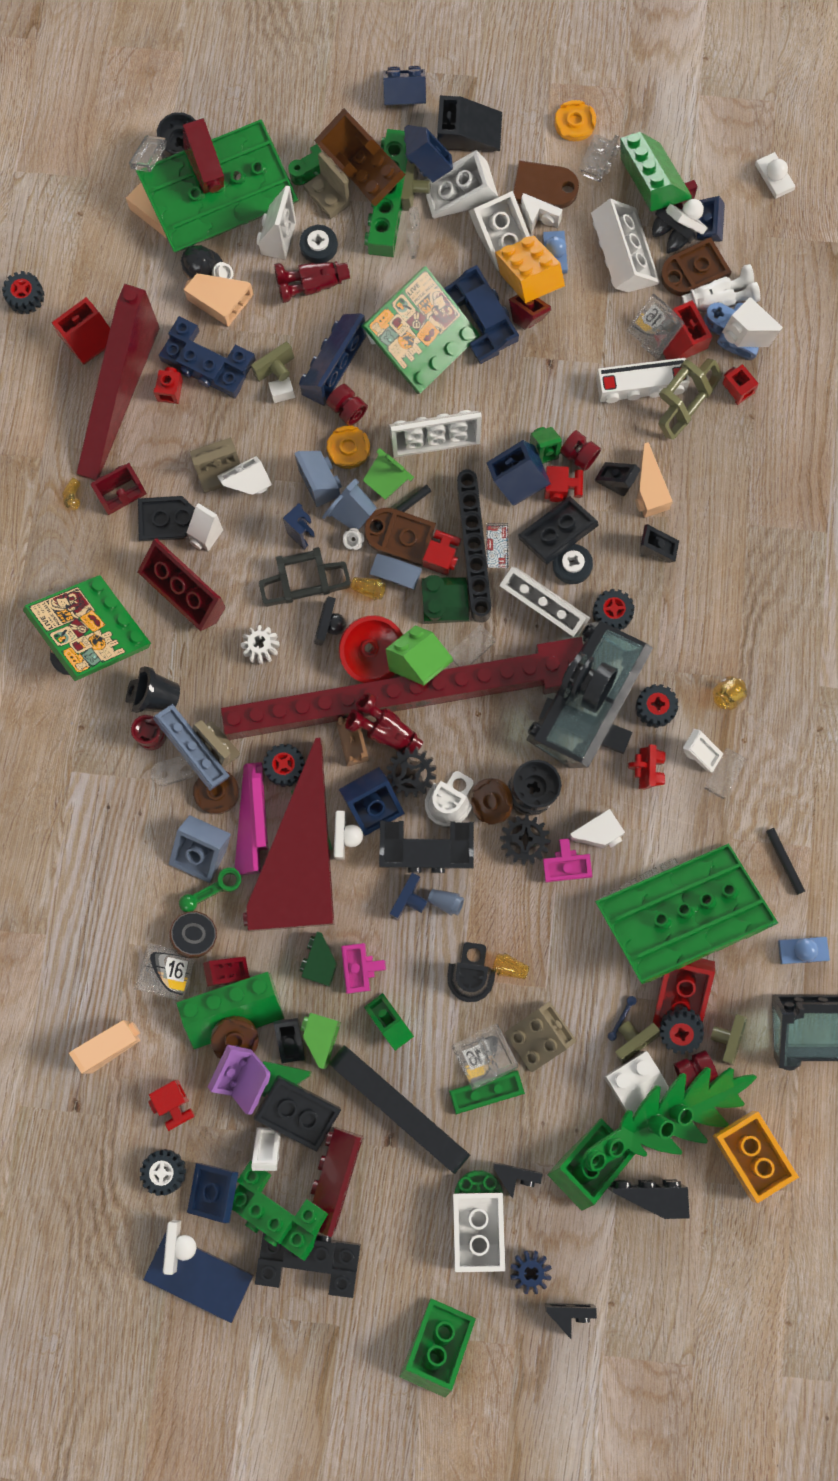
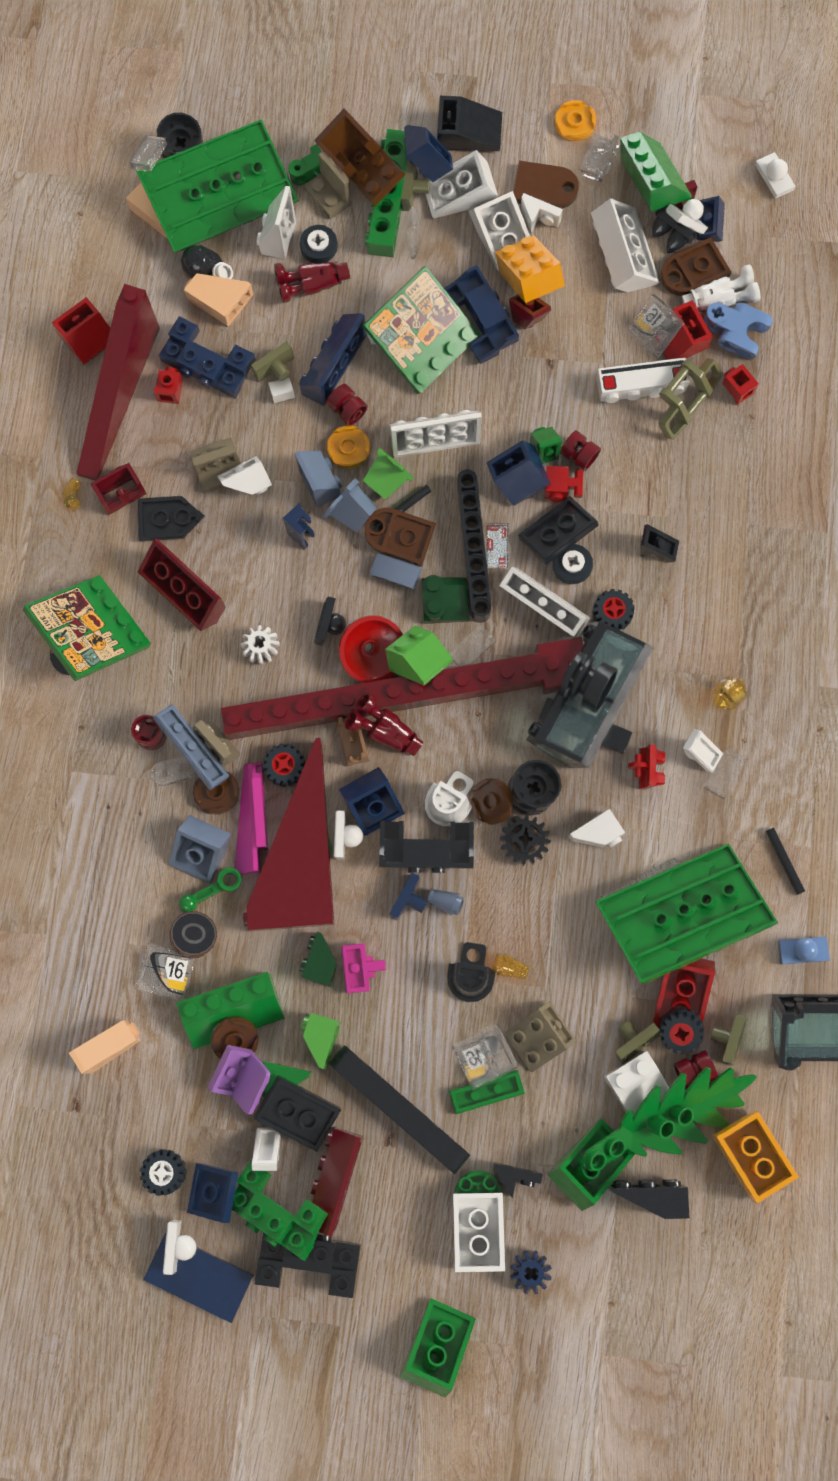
black wheel [2,271,45,314] -> none
black container [125,666,180,713] -> none
red brick [148,1080,195,1131] -> none
dark red slope [183,118,224,194] -> none
white slope [187,503,223,551] -> none
dark red tile [203,956,250,987] -> none
pearl dark grey bar [259,547,351,607] -> none
black slope [274,1018,305,1063] -> none
white plate [343,528,364,550] -> none
clear yellow cone [351,577,386,601] -> none
green slope [364,993,414,1051] -> none
dark blue slope [383,66,426,105] -> none
black gear [386,747,437,797] -> none
red brick [423,529,461,576] -> none
medium blue tile [543,231,568,274] -> none
dark pink hinge [543,838,592,883] -> none
black slope [545,1303,597,1339] -> none
black slope [595,462,641,496] -> none
dark blue hinge [608,996,637,1041] -> none
light nougat slope [635,442,673,518] -> none
black wheel [636,684,679,728] -> none
white slope [722,297,783,347] -> none

